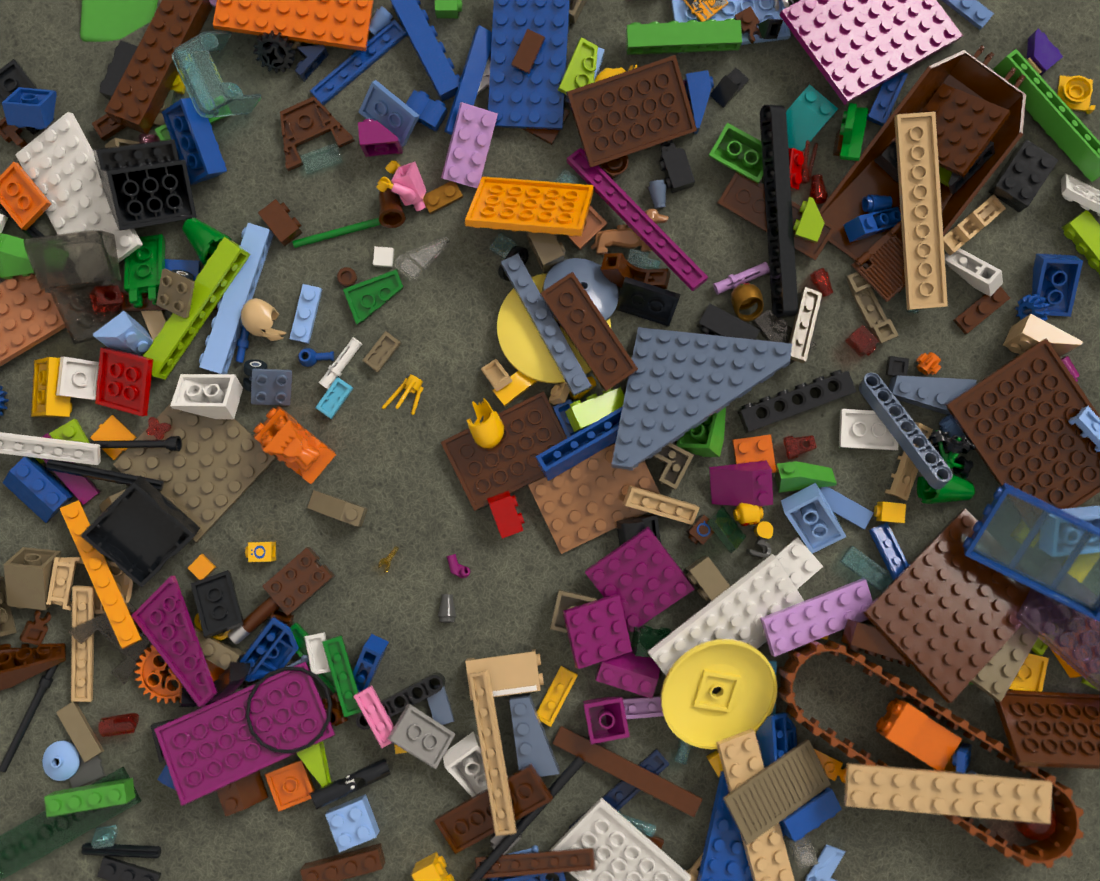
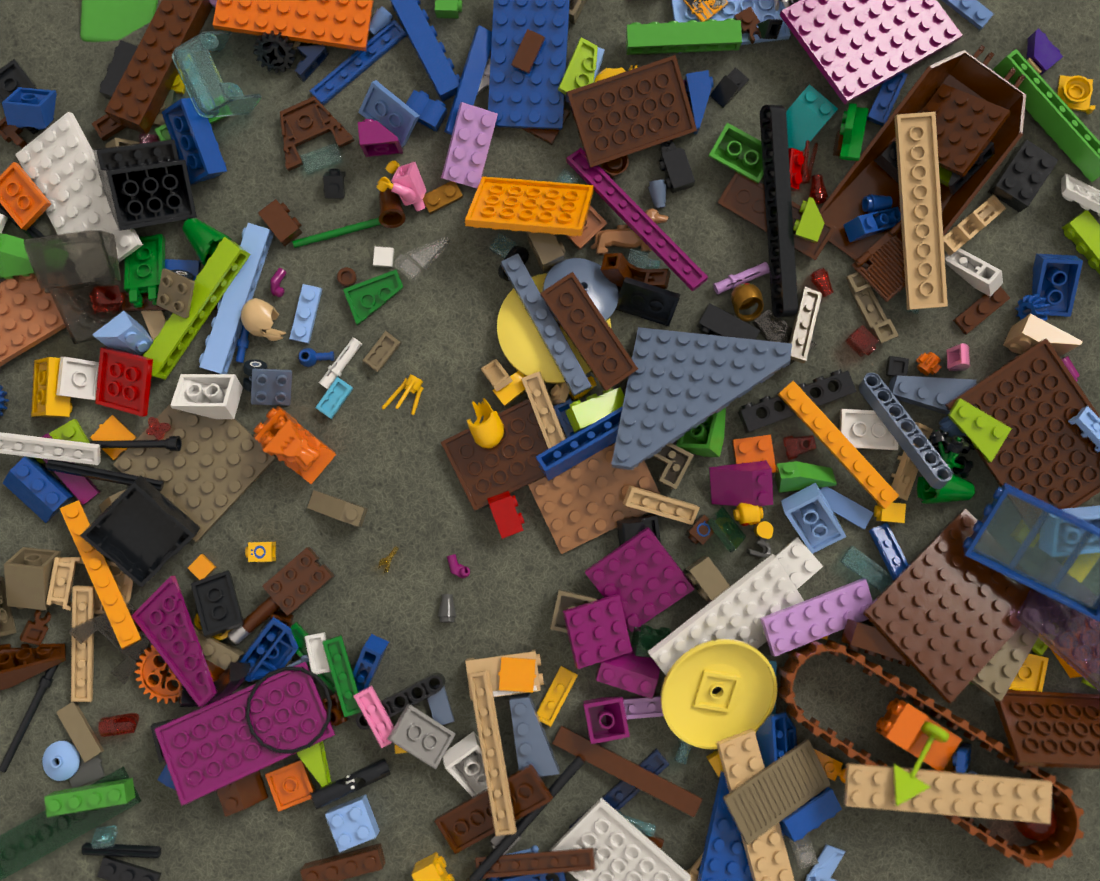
none -> magenta arm [270,268,287,298]
none -> black bracket [323,169,345,199]
none -> light orange piece [498,657,536,693]
none -> tan plate [521,371,566,449]
none -> light orange plate [778,381,899,509]
none -> lime piece [893,721,950,806]
none -> bright pink slope [947,344,970,371]
none -> lime wing [948,398,1012,463]

